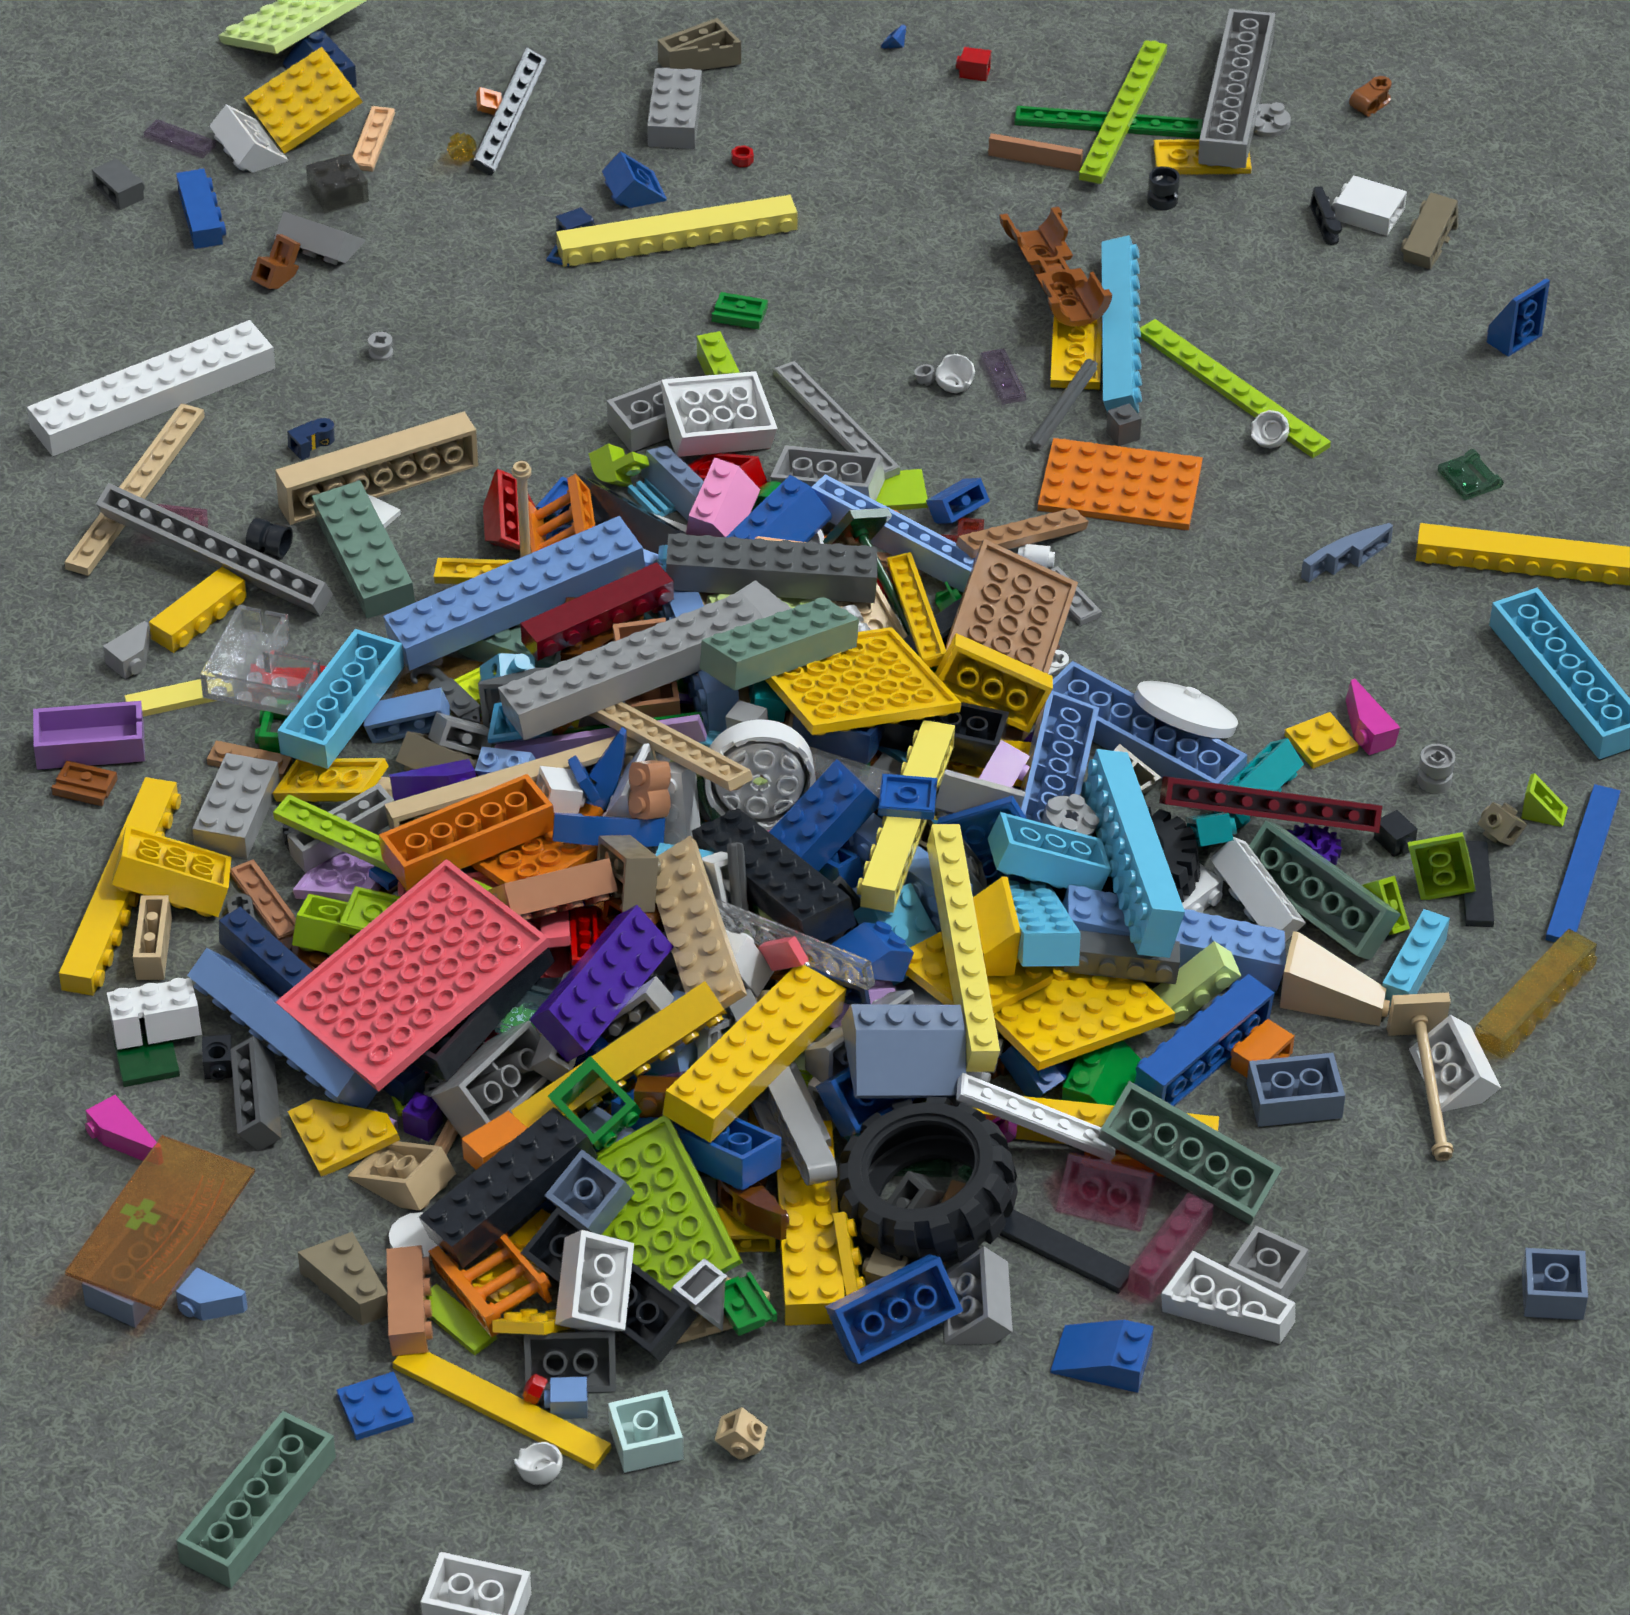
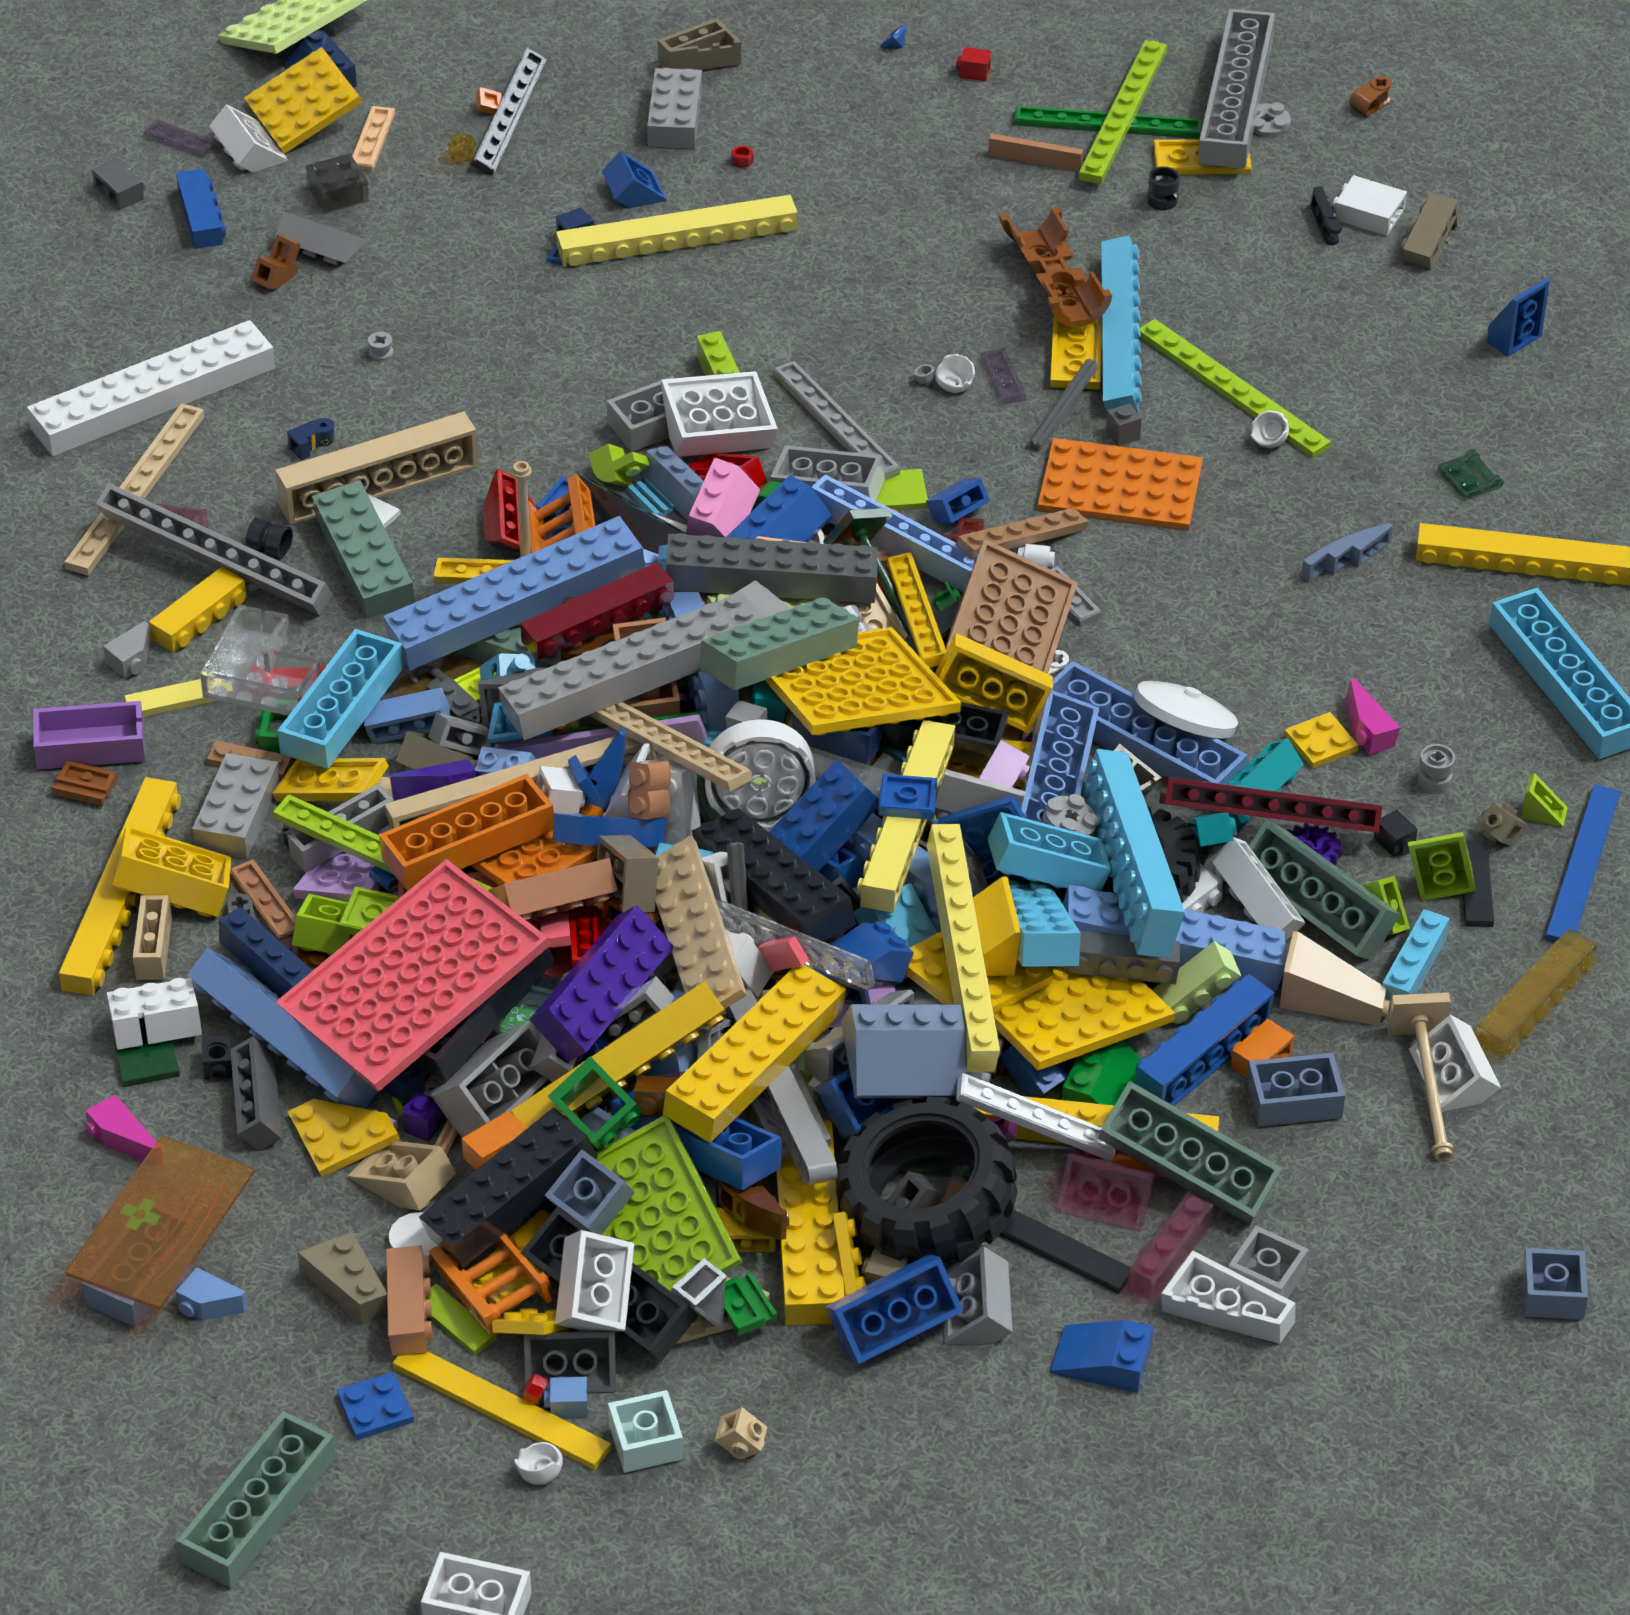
green plate [712,292,768,330] -> none

